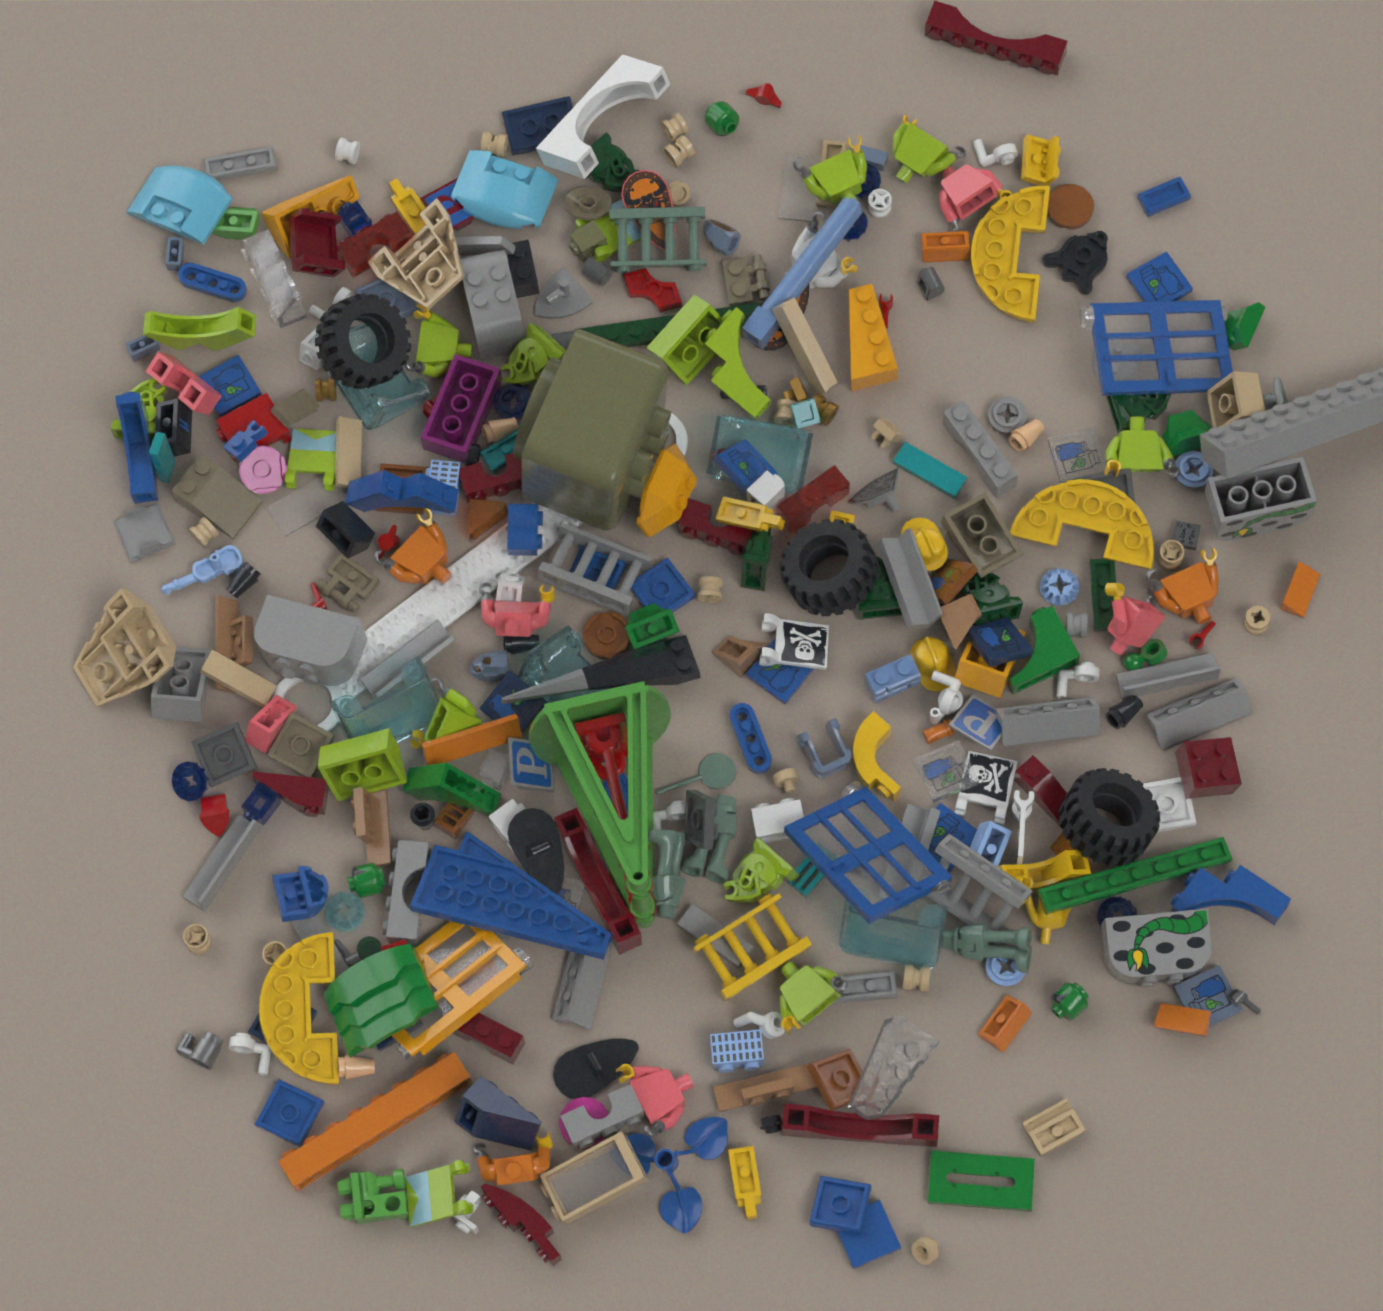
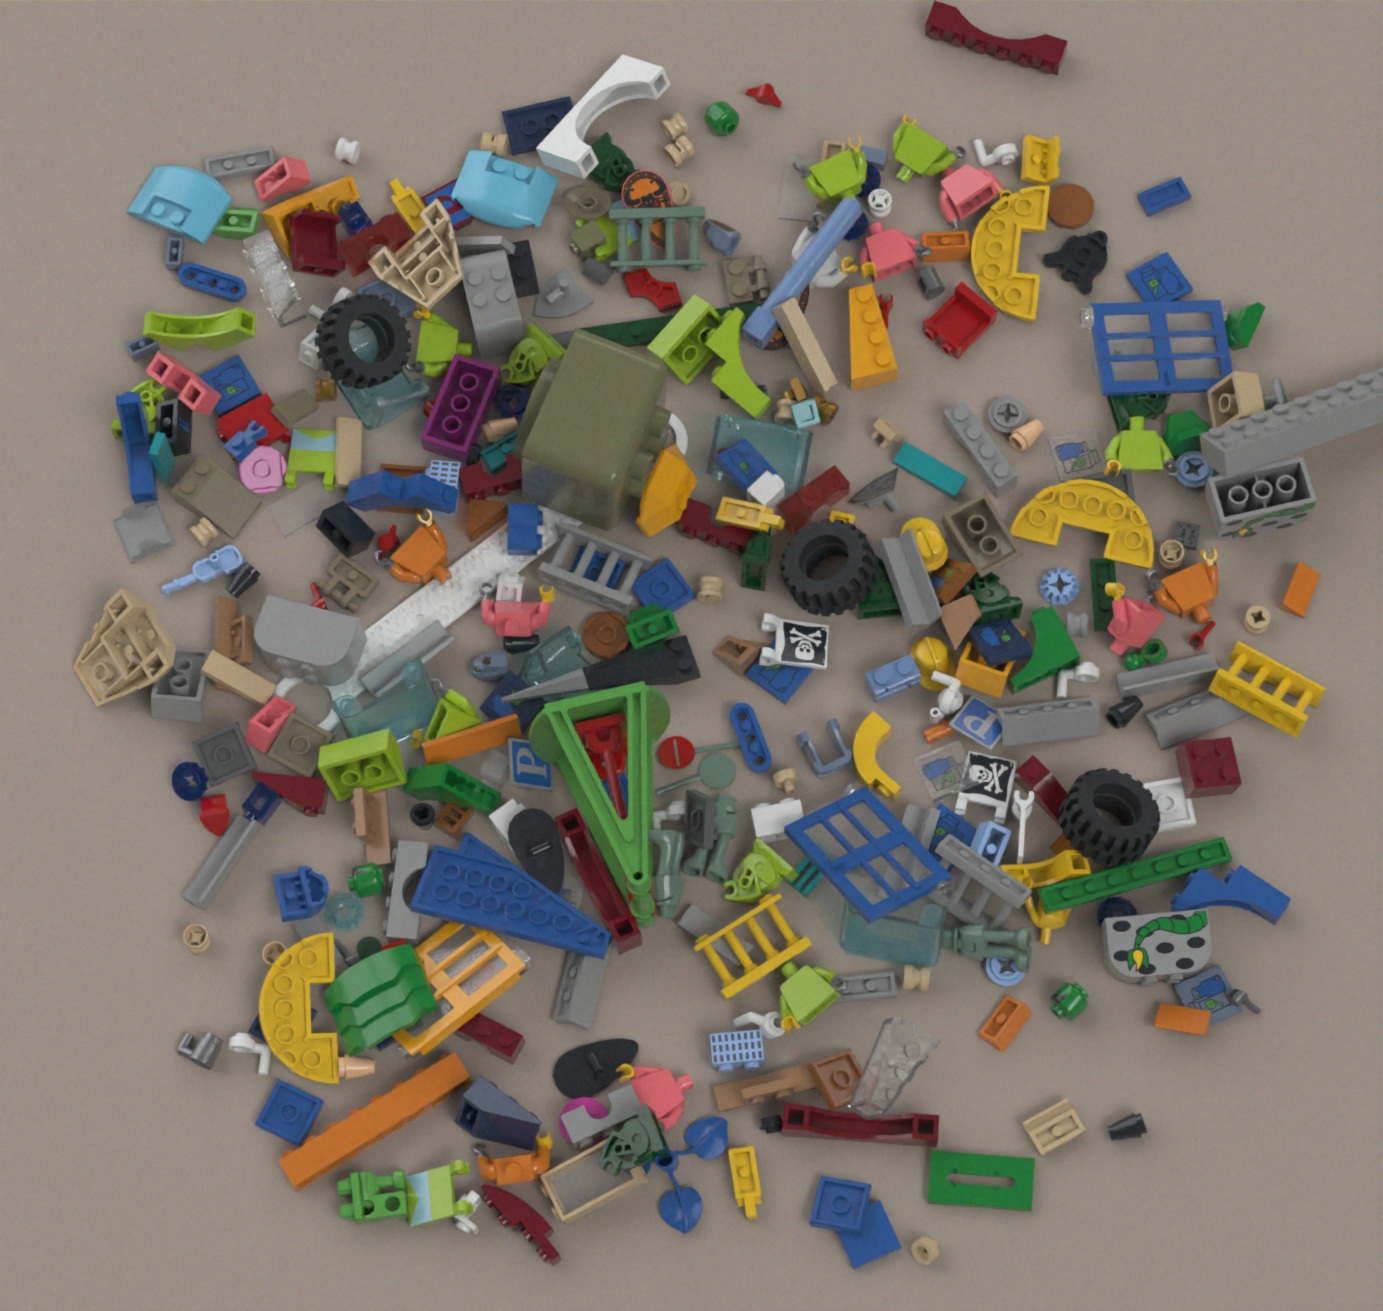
none -> coral arch [254,156,311,202]
none -> dark green piece [599,1104,672,1177]
none -> red piece [658,736,740,770]
none -> coral torso [858,222,932,282]
none -> red panel [922,281,997,360]
none -> black cone [1107,1113,1147,1141]
none -> yellow fence [1209,641,1326,738]

